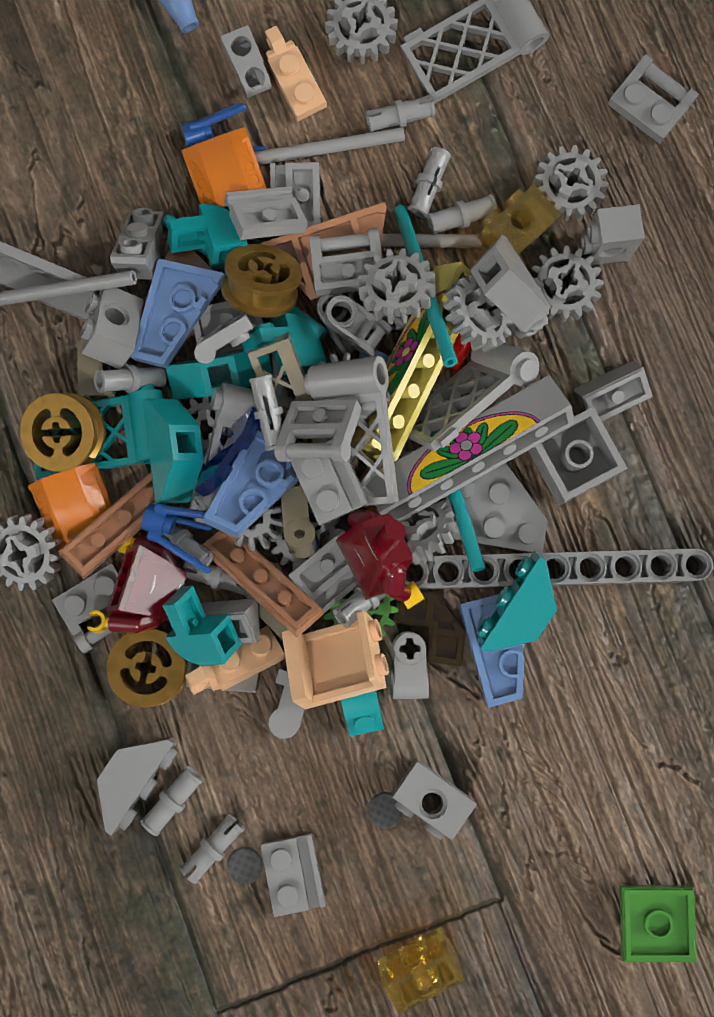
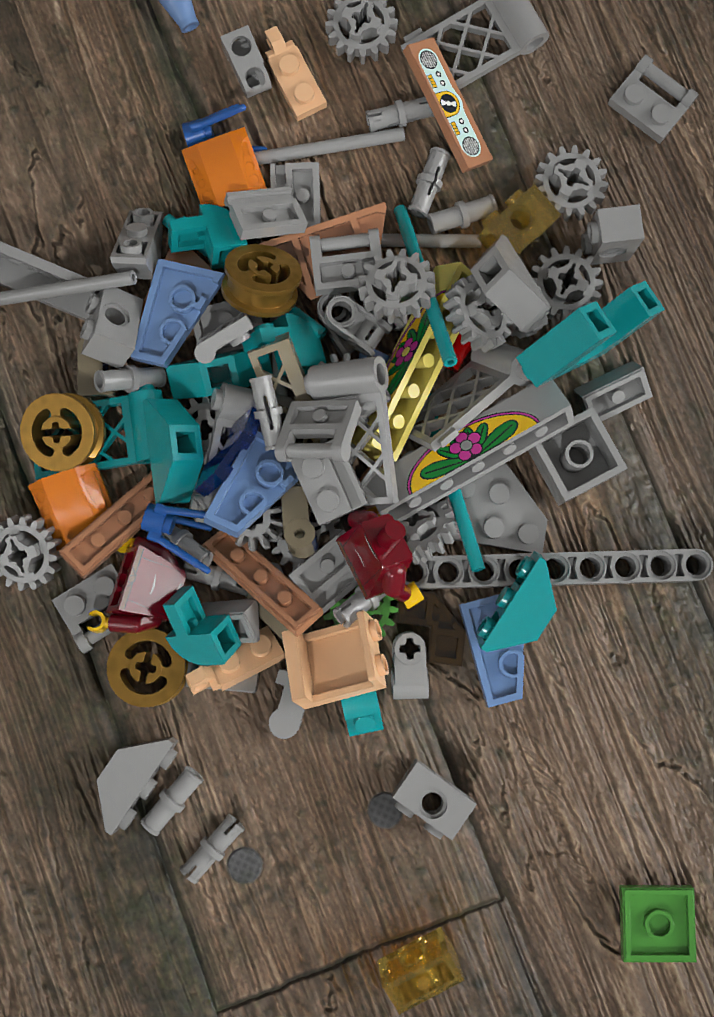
light grey plate [261,832,326,917] -> none
none -> tile [403,37,493,173]
none -> teal arch [516,281,665,388]

